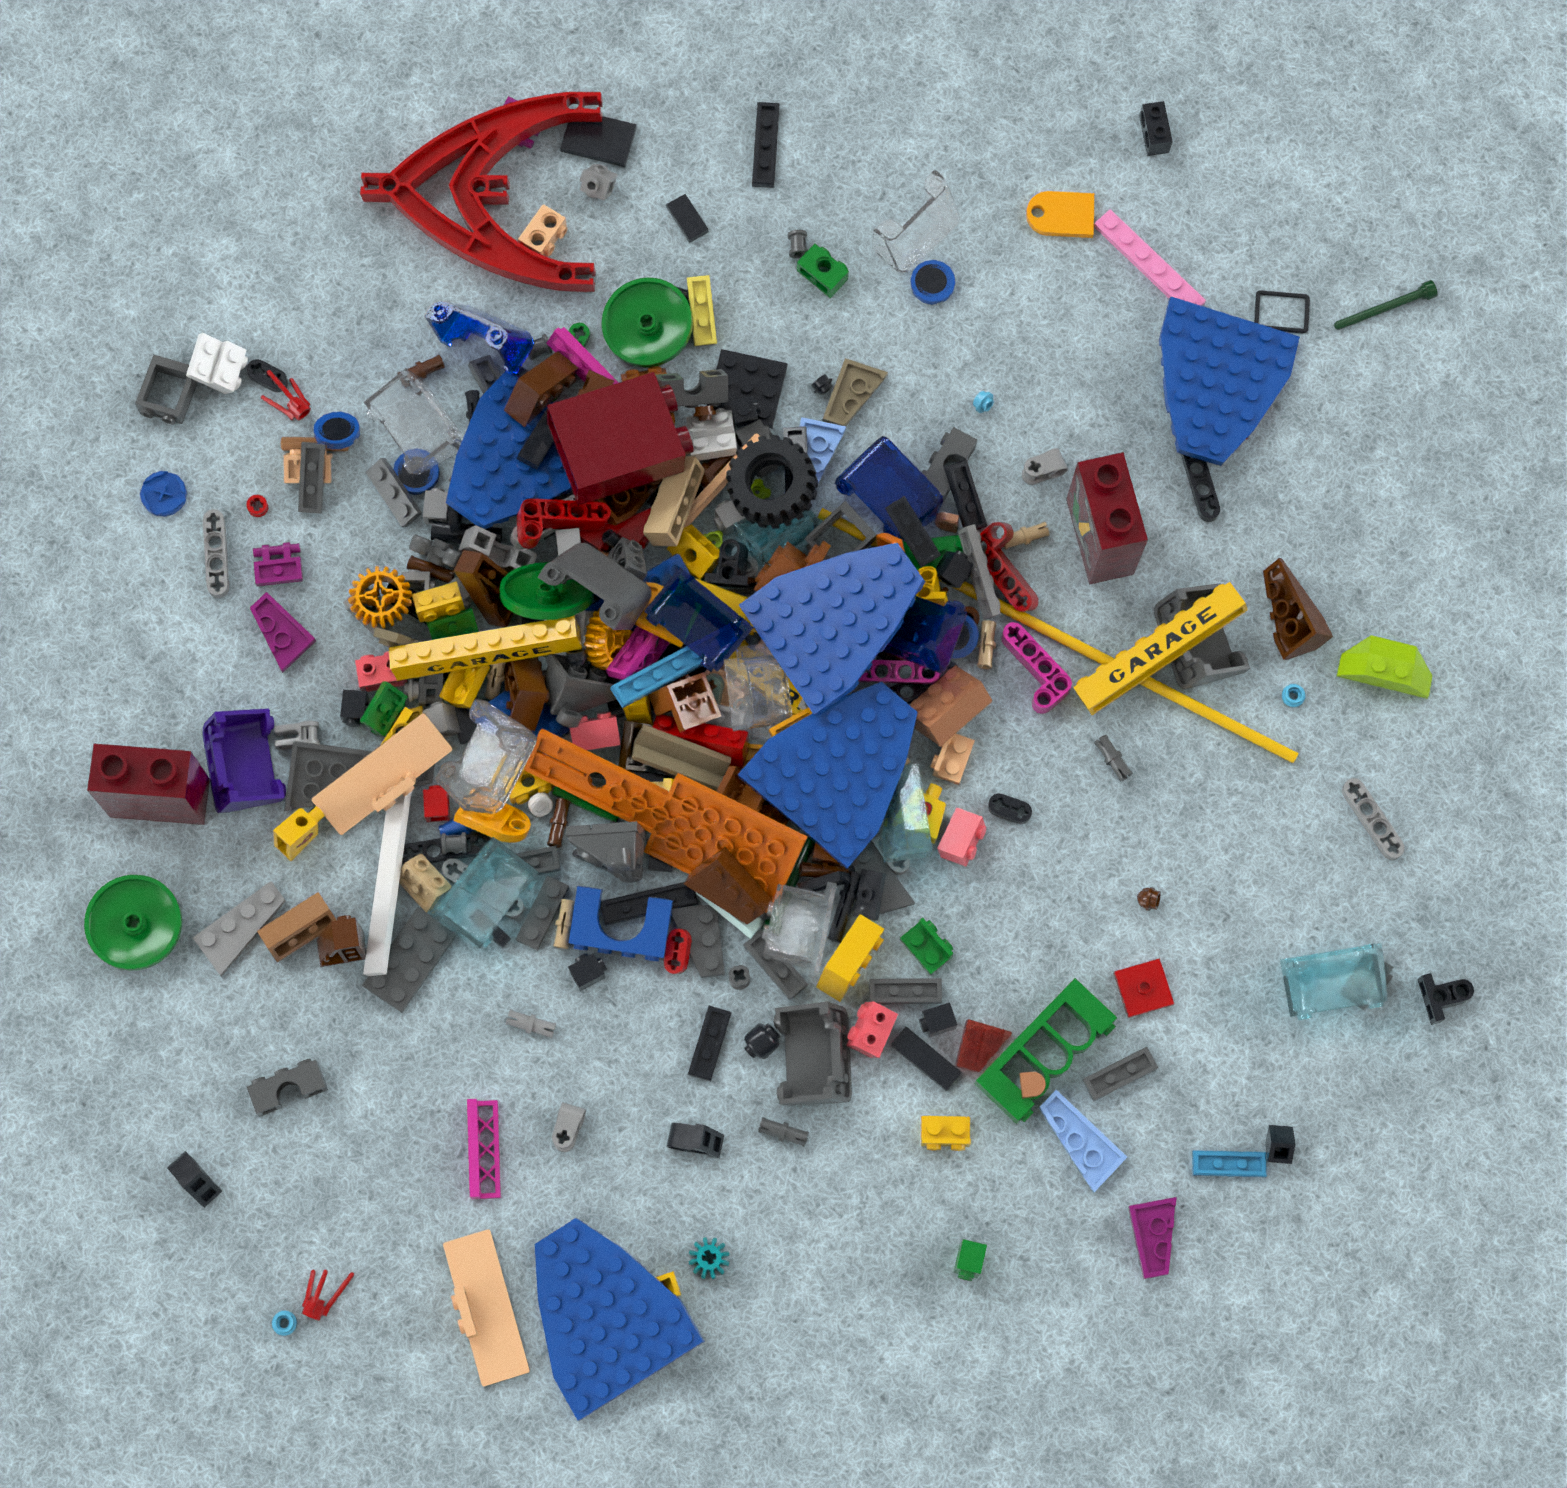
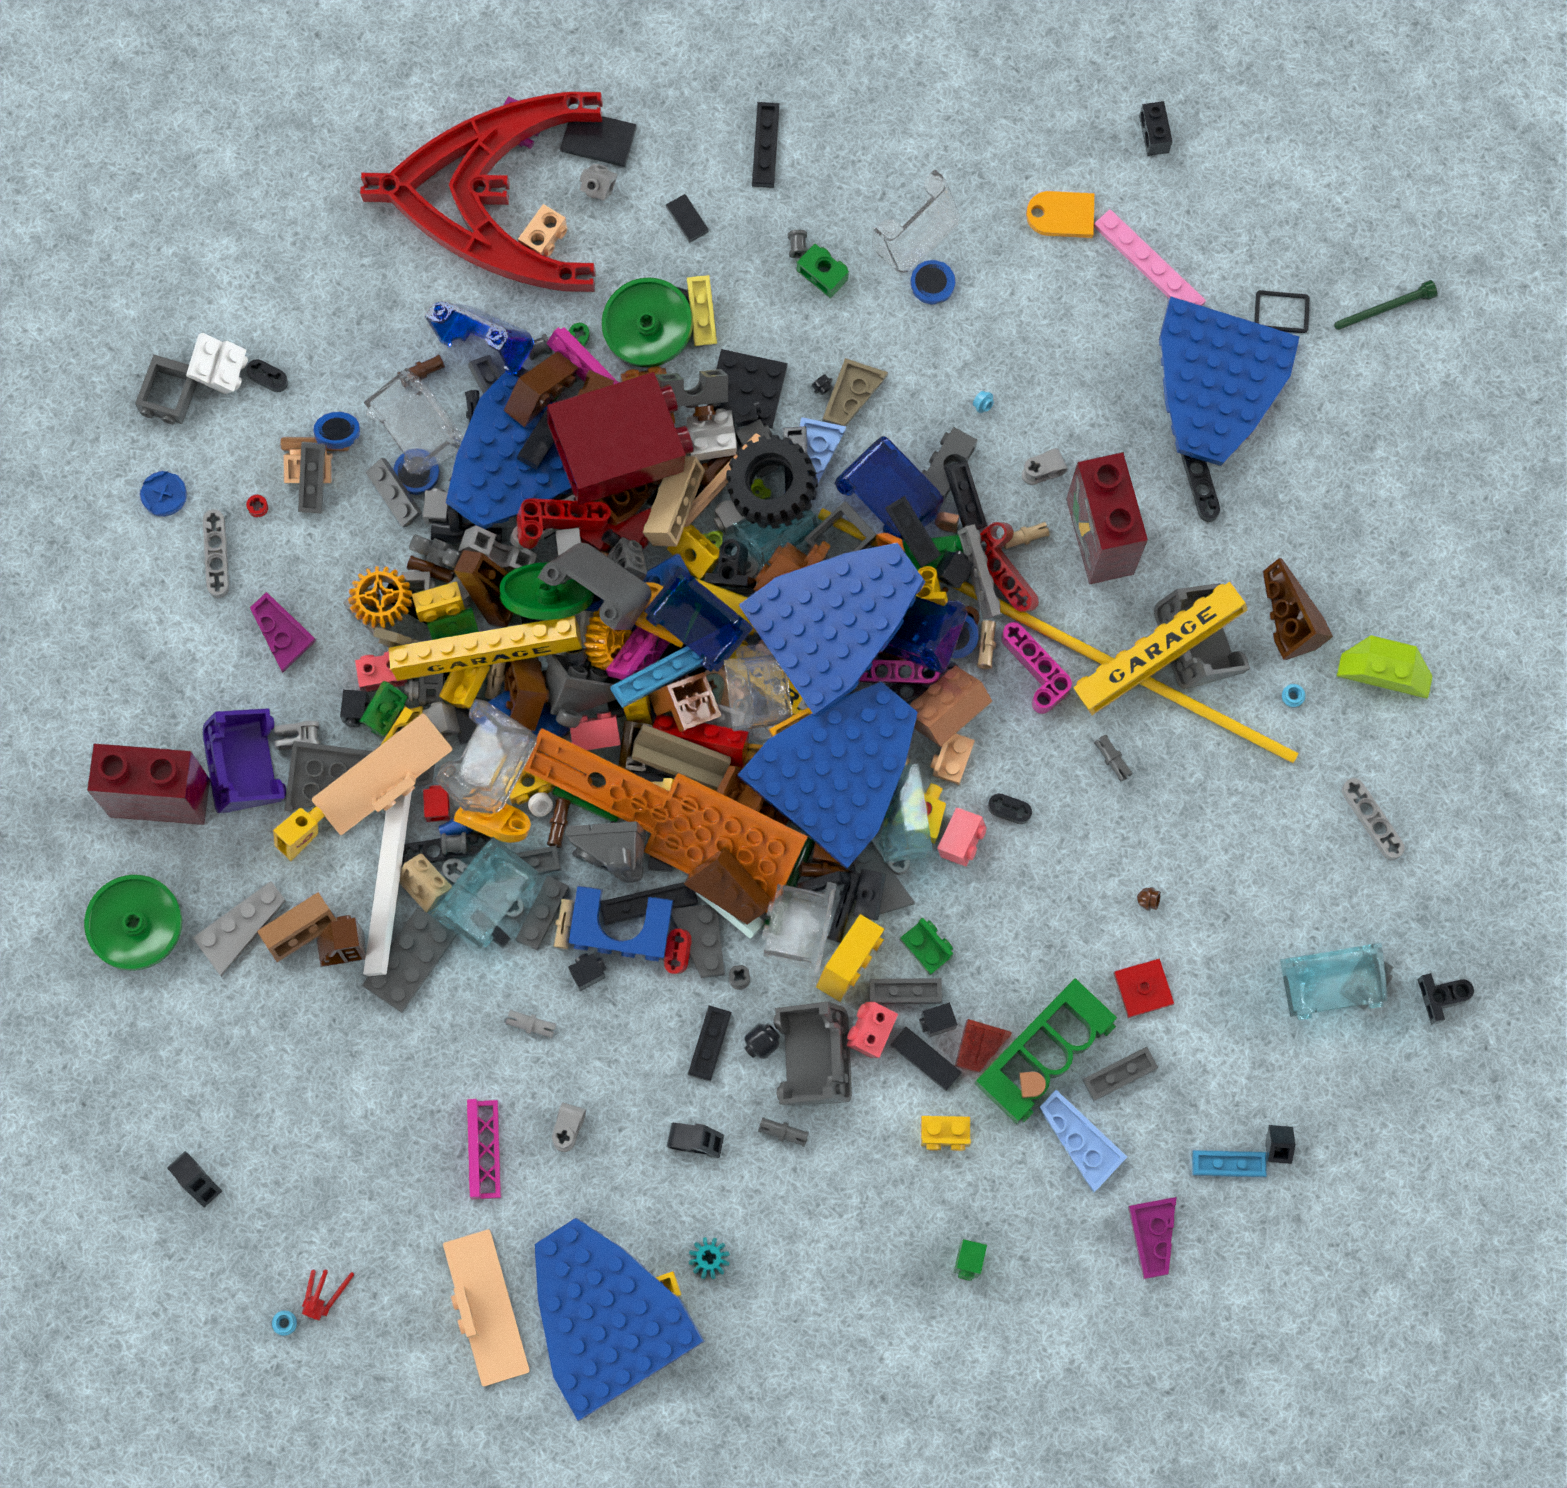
dark grey arch [247,1059,328,1117] -> none
magenta plate [253,542,303,587] -> none
red plant [261,370,311,421] -> none
dark grey plate [743,929,808,1000] -> none

